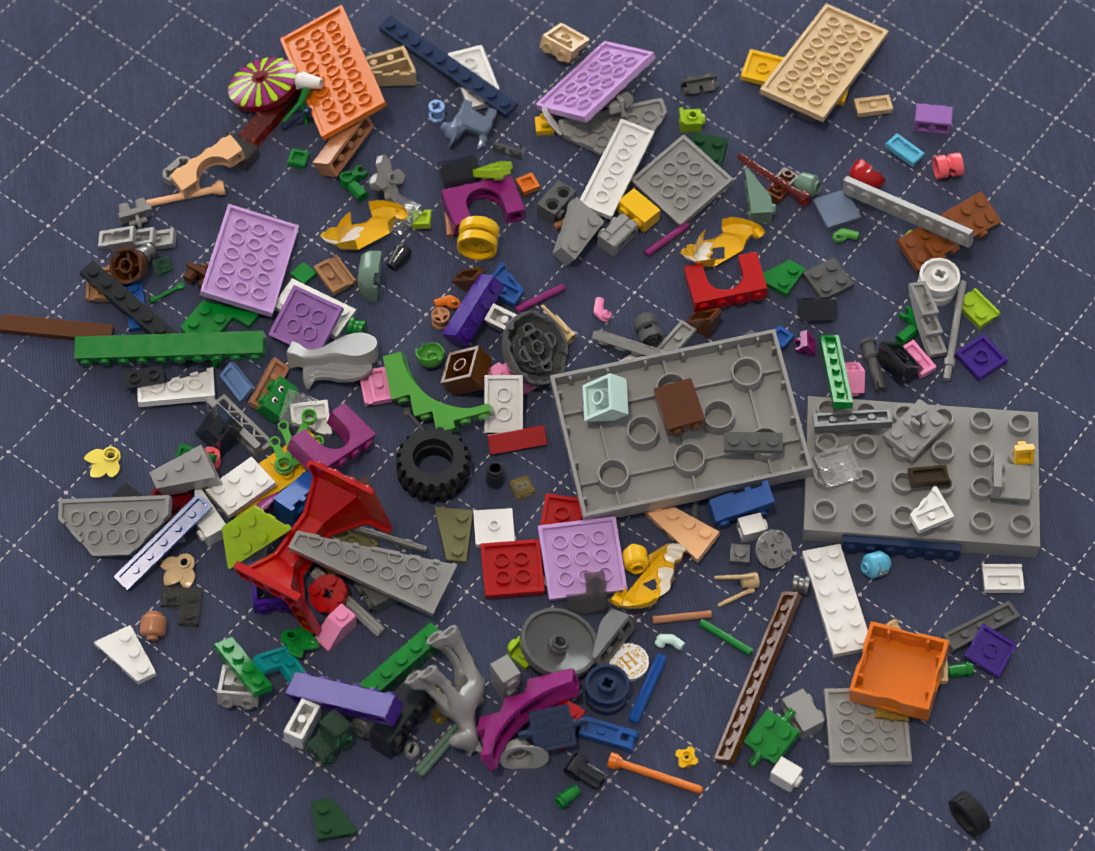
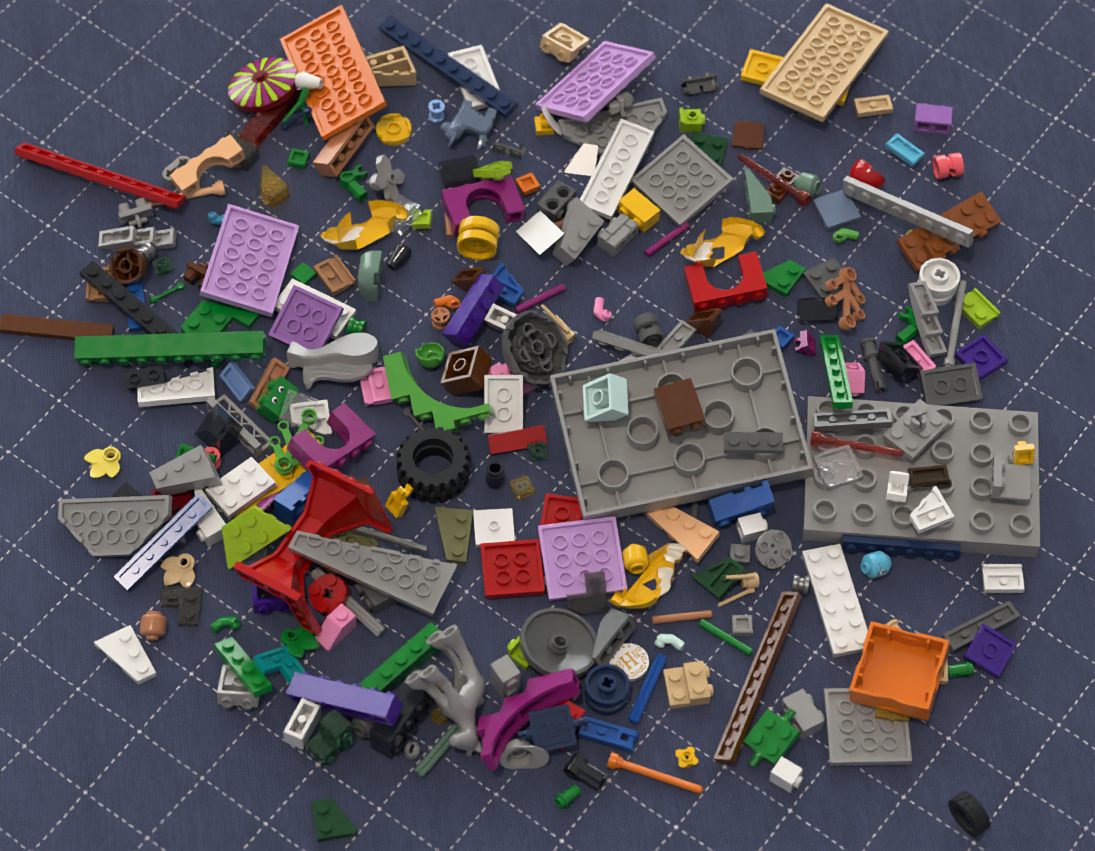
none -> red plate [15,143,186,209]
none -> dark azure arm [207,211,225,225]
none -> green arm [209,616,241,633]
none -> clear yellow slope [260,165,290,209]
none -> yellow tile [376,113,412,146]
none -> yellow plate [385,484,413,519]
none -> white sticker [516,211,564,255]
none -> clear green plate [527,441,548,461]
none -> white sticker [565,144,598,176]
none -> tan plate [663,661,713,709]
none -> dark green wing [691,557,746,600]
none -> reddish brown piece [732,120,765,151]
none -> light grey tile [732,615,753,636]
none -> clear red piece [810,430,904,457]
none -> nougat plant [825,267,865,330]
none -> white bracket [886,471,909,502]
none -> dark grey plate [919,363,983,406]

